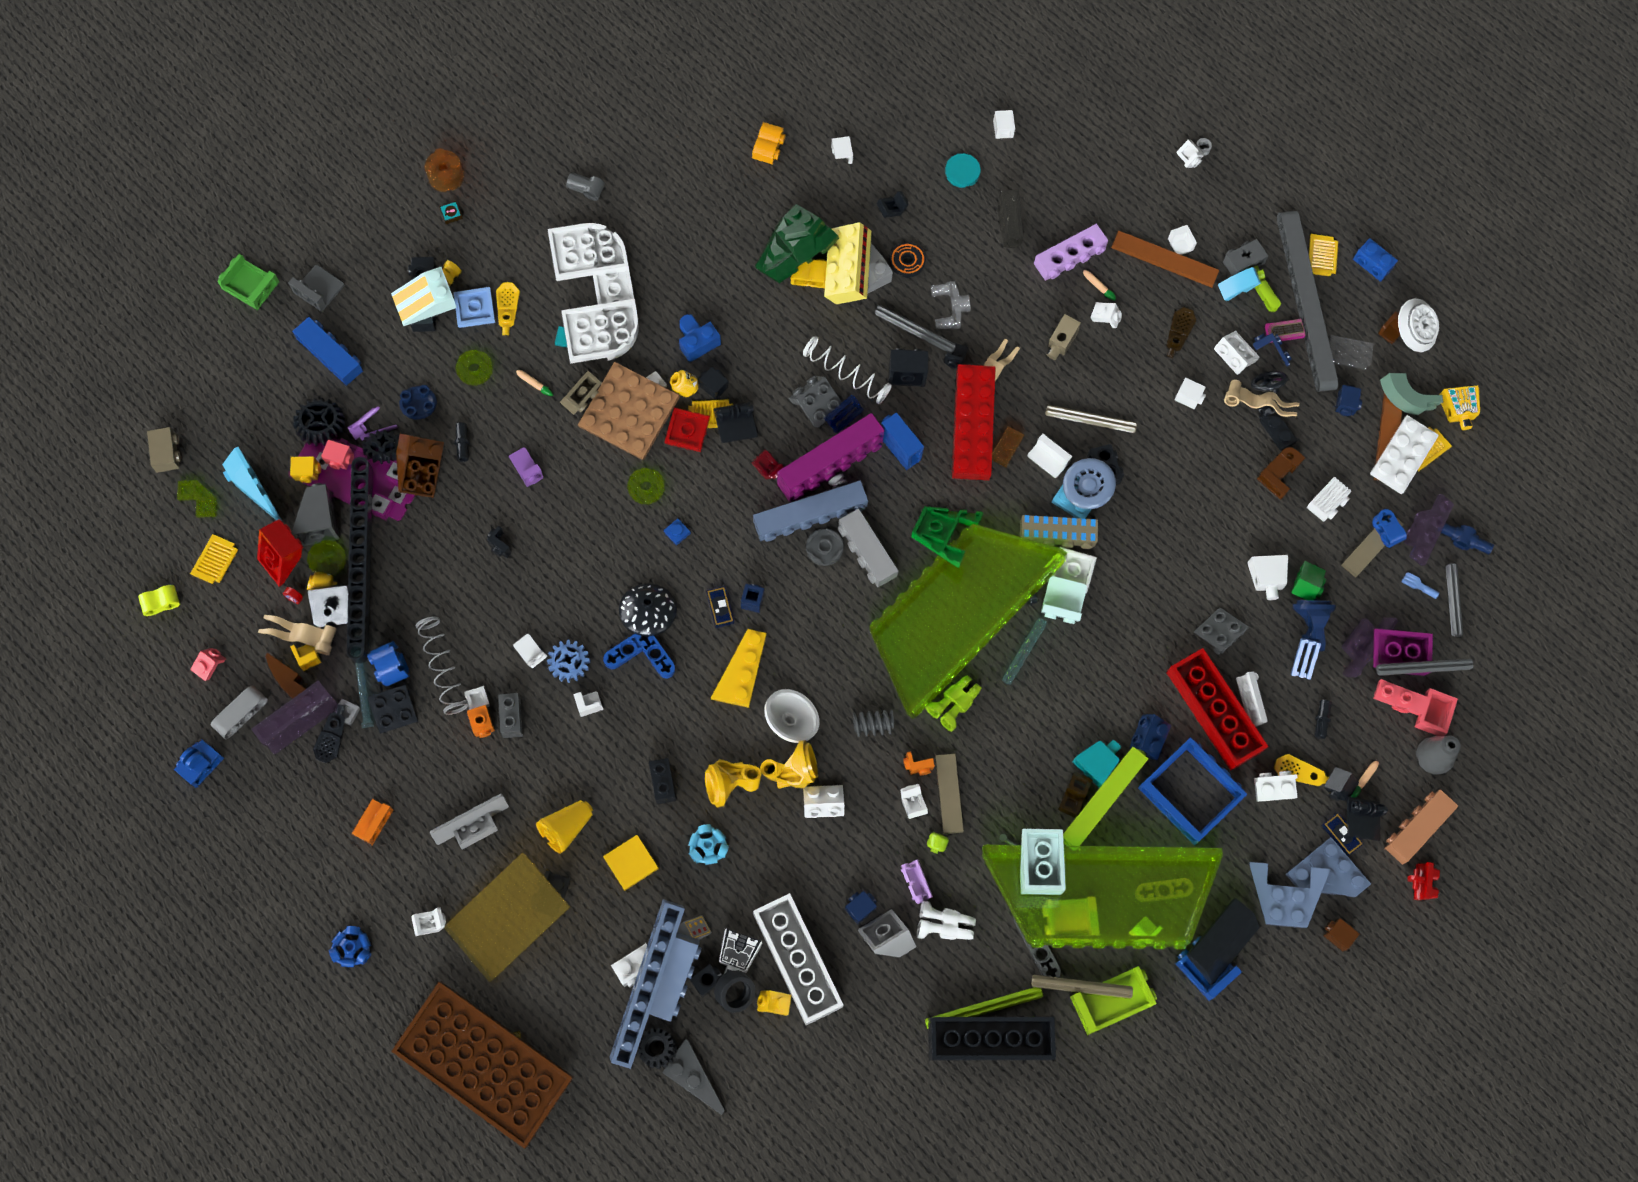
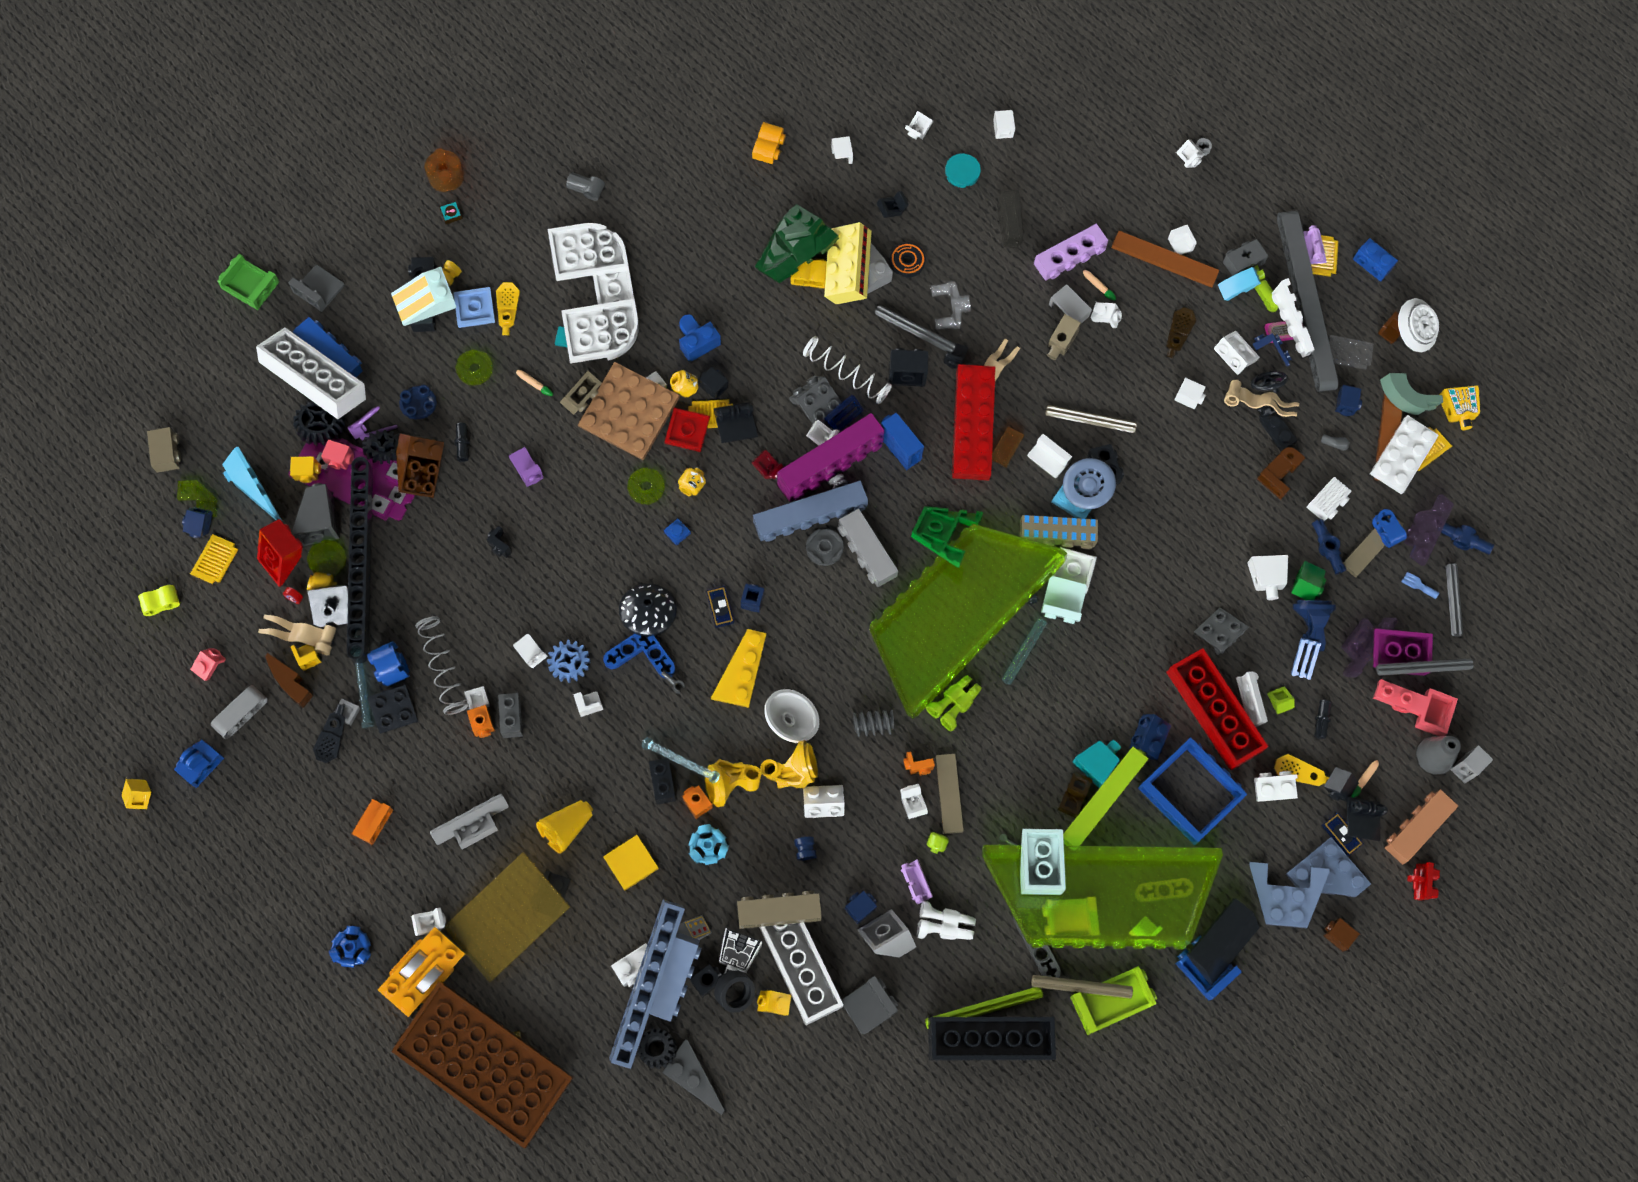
clear purple panel [252,680,337,755] -> none
none -> yellow panel [122,779,151,809]
none -> dark blue brick [182,507,213,538]
none -> white brick [256,328,366,419]
none -> light orange piece [378,927,465,1017]
none -> clear light blue bar [642,737,720,783]
none -> dark grey hand [661,671,685,694]
none -> yellow head [678,468,706,496]
none -> orange brick [682,785,713,819]
none -> dark tan brick [737,891,821,929]
none -> dark blue wheel [794,837,817,861]
none -> white bracket [806,420,840,445]
none -> dark grey bracket [842,976,898,1035]
none -> white bracket [905,111,933,140]
none -> light grey panel [1049,284,1092,323]
none -> lime slope [1267,686,1294,714]
none -> white wing [1272,278,1315,358]
none -> lavender hinge [1303,226,1326,264]
none -> dark blue pin [1312,519,1347,575]
none -> dark grey arm [1321,434,1350,451]
none -> light grey panel [1451,745,1493,783]

